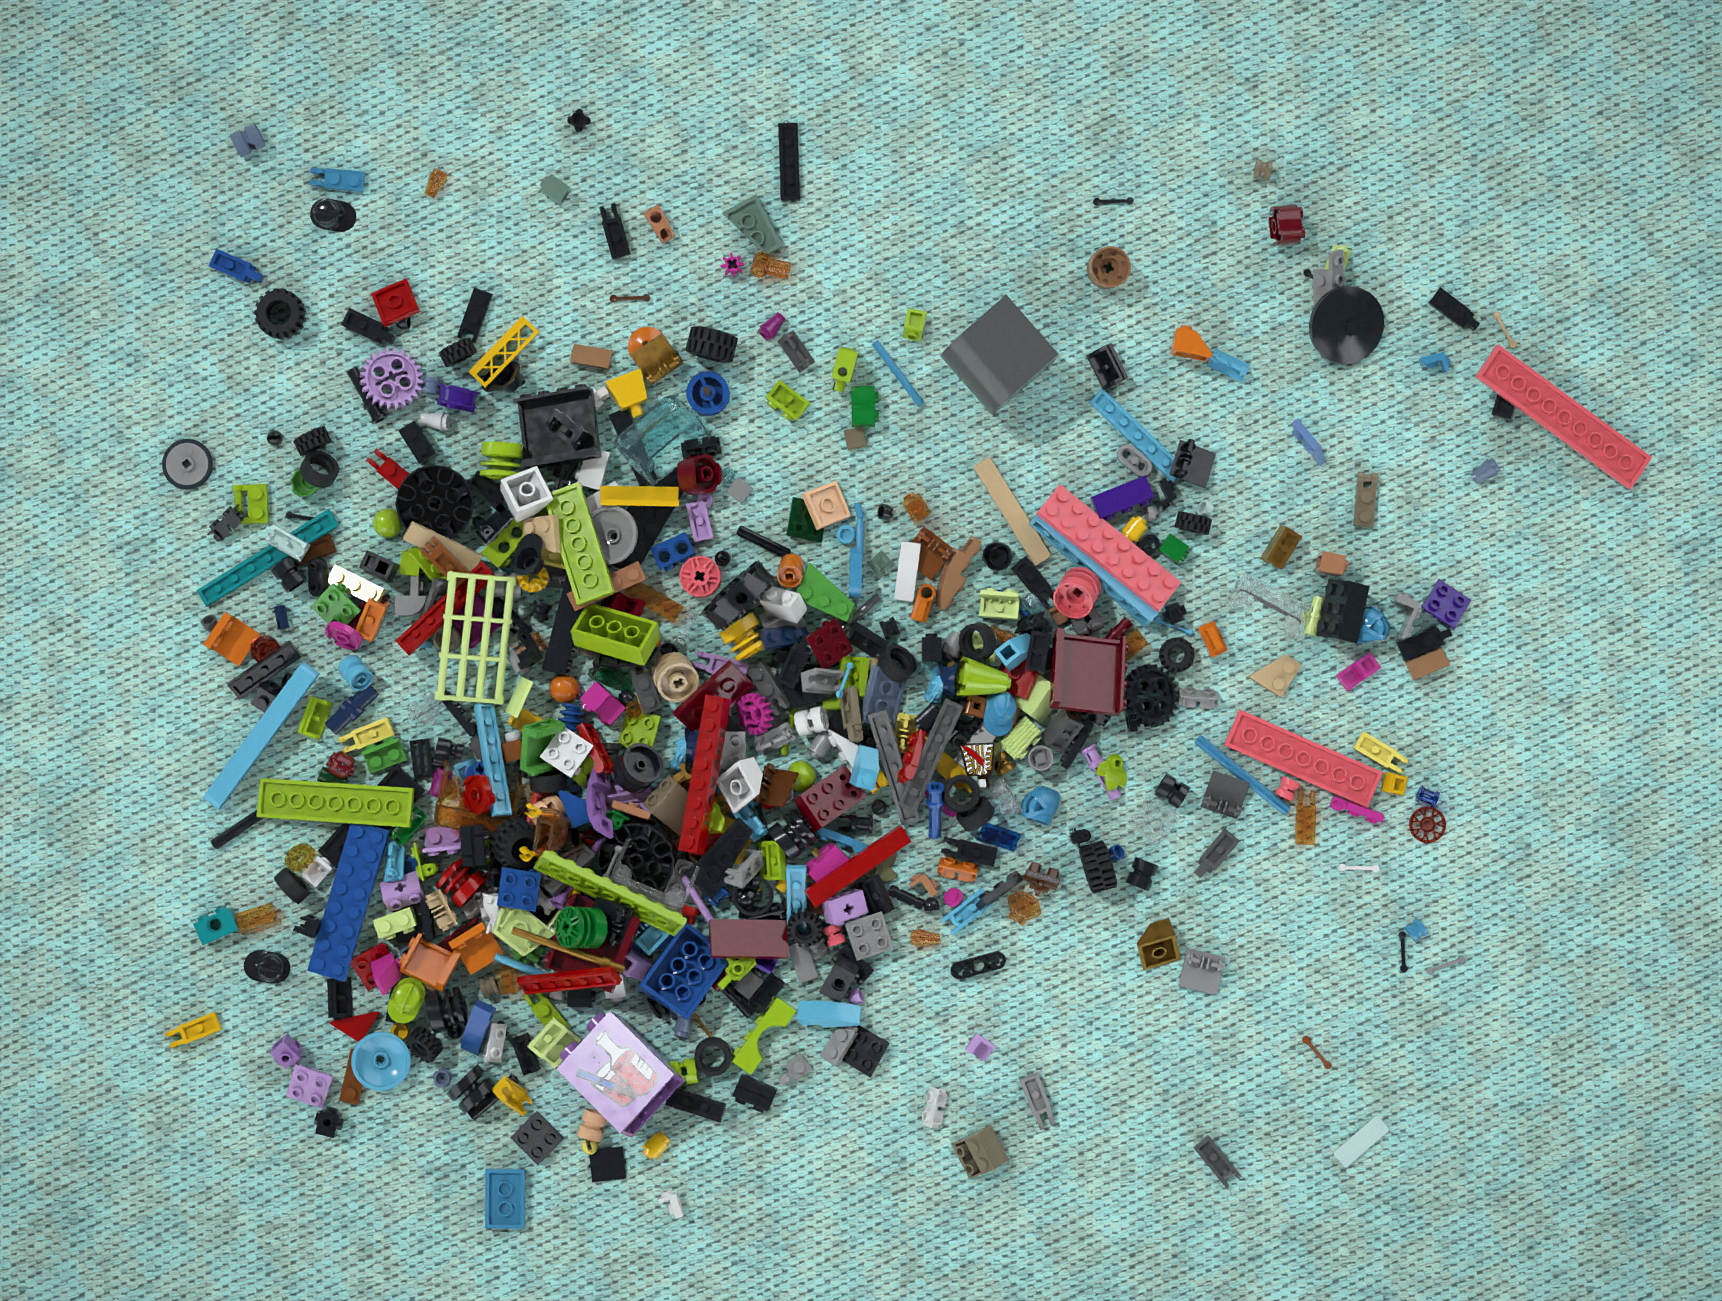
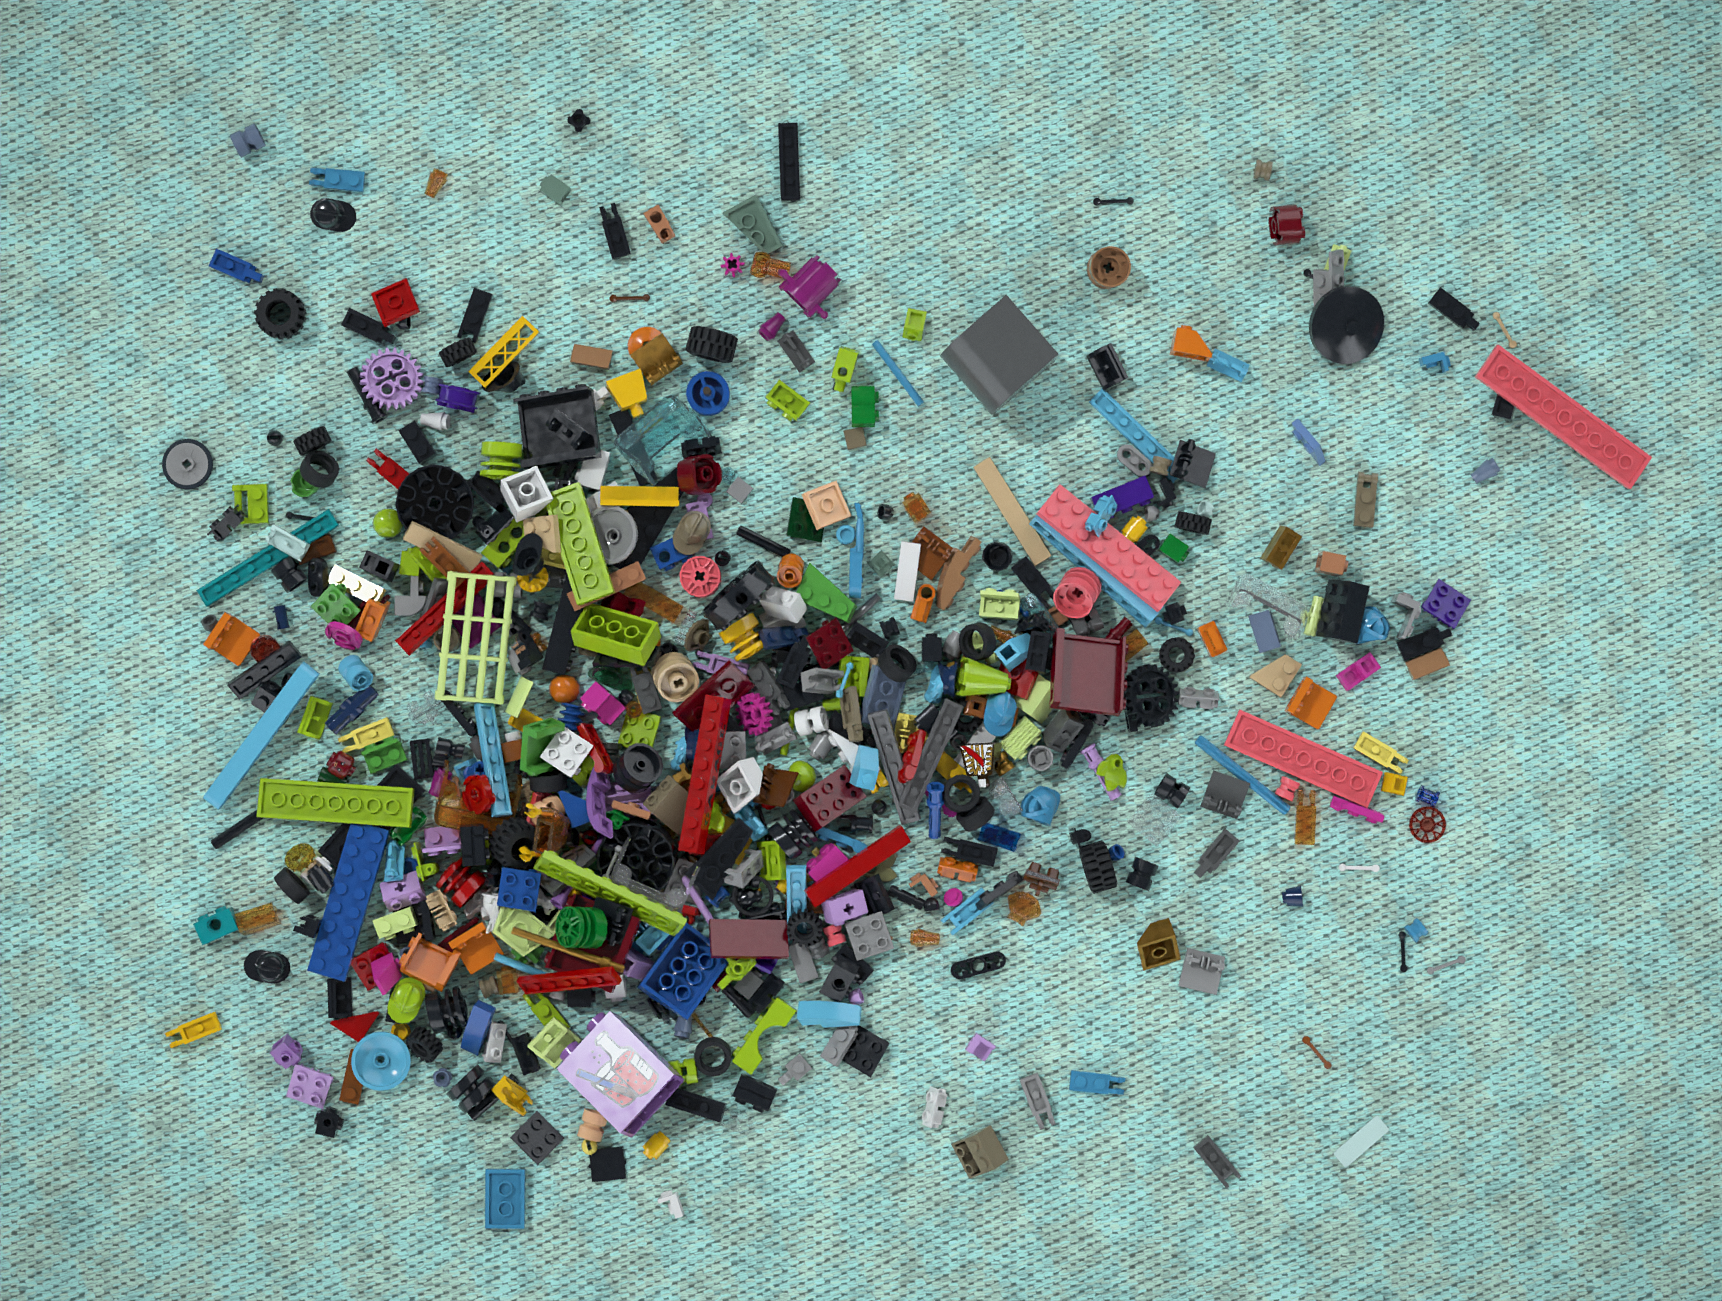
none -> black brick [306,864,334,894]
none -> dark tan piece [673,511,711,555]
none -> dark tan animal [684,619,712,651]
none -> magenta container [778,255,842,319]
none -> dark azure hinge [1069,1070,1126,1095]
none -> medium azure hinge [1085,495,1117,537]
none -> dark tan wheel [1149,456,1172,476]
none -> sand blue hinge [1248,609,1282,653]
none -> dark blue hat [1282,885,1303,907]
none -> orange bracket [1284,676,1337,729]

